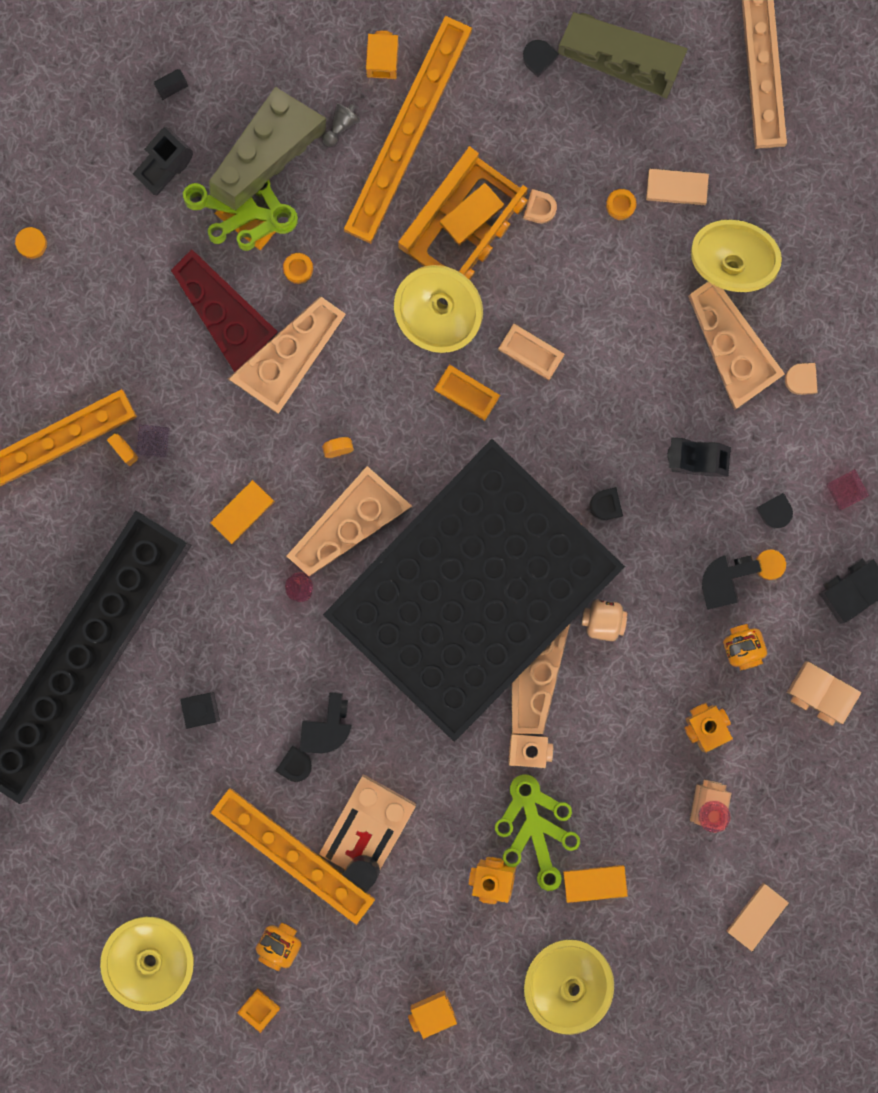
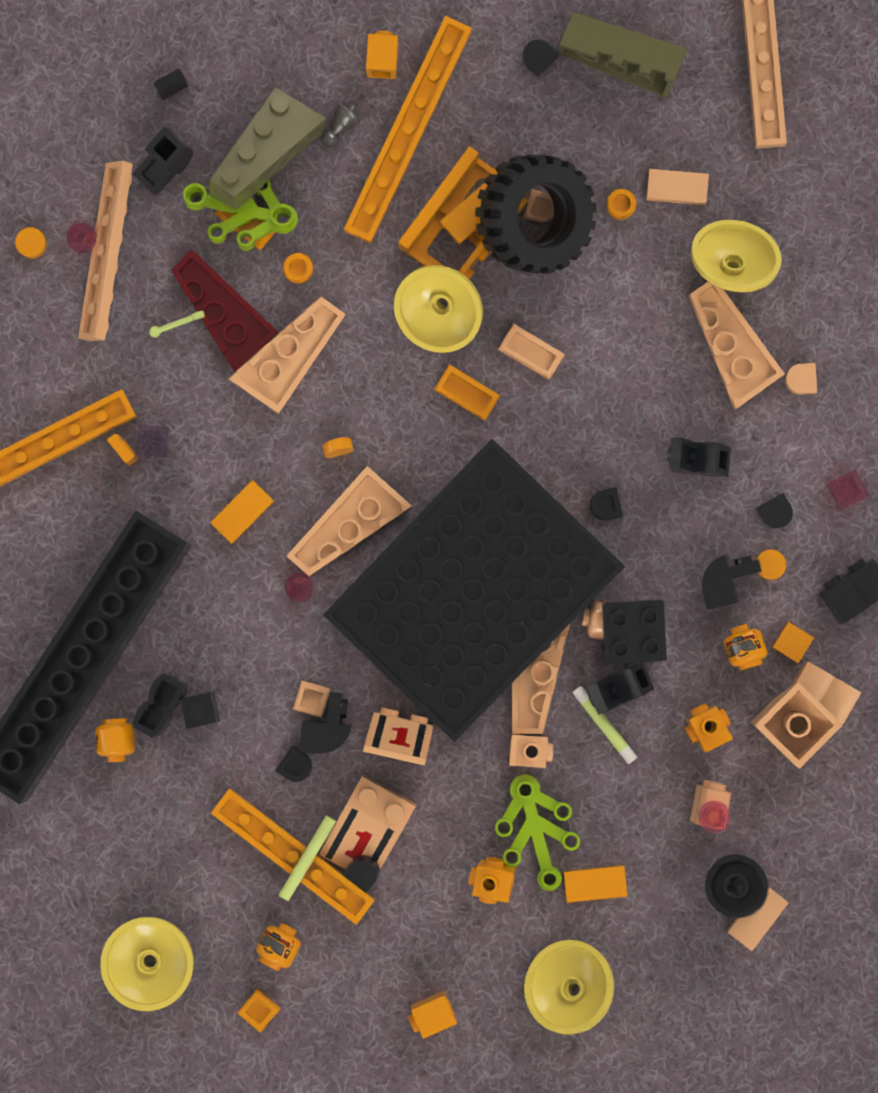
none -> clear pink plate [67,223,97,253]
none -> light nougat plate [78,161,133,341]
none -> light orange head [95,718,135,762]
none -> black brick [133,673,188,738]
none -> yellowish green hinge [149,311,205,338]
none -> yellowish green bar [279,815,337,901]
none -> light nougat tile [293,680,331,718]
none -> light nougat slope [363,707,433,766]
none -> black tyre [475,154,597,274]
none -> yellowish green bar [572,685,637,764]
none -> black brick [587,662,654,715]
none -> black bracket [601,599,667,665]
none -> black brick [705,854,769,919]
none -> light nougat slope [750,681,843,769]
none -> light orange tile [771,622,814,663]

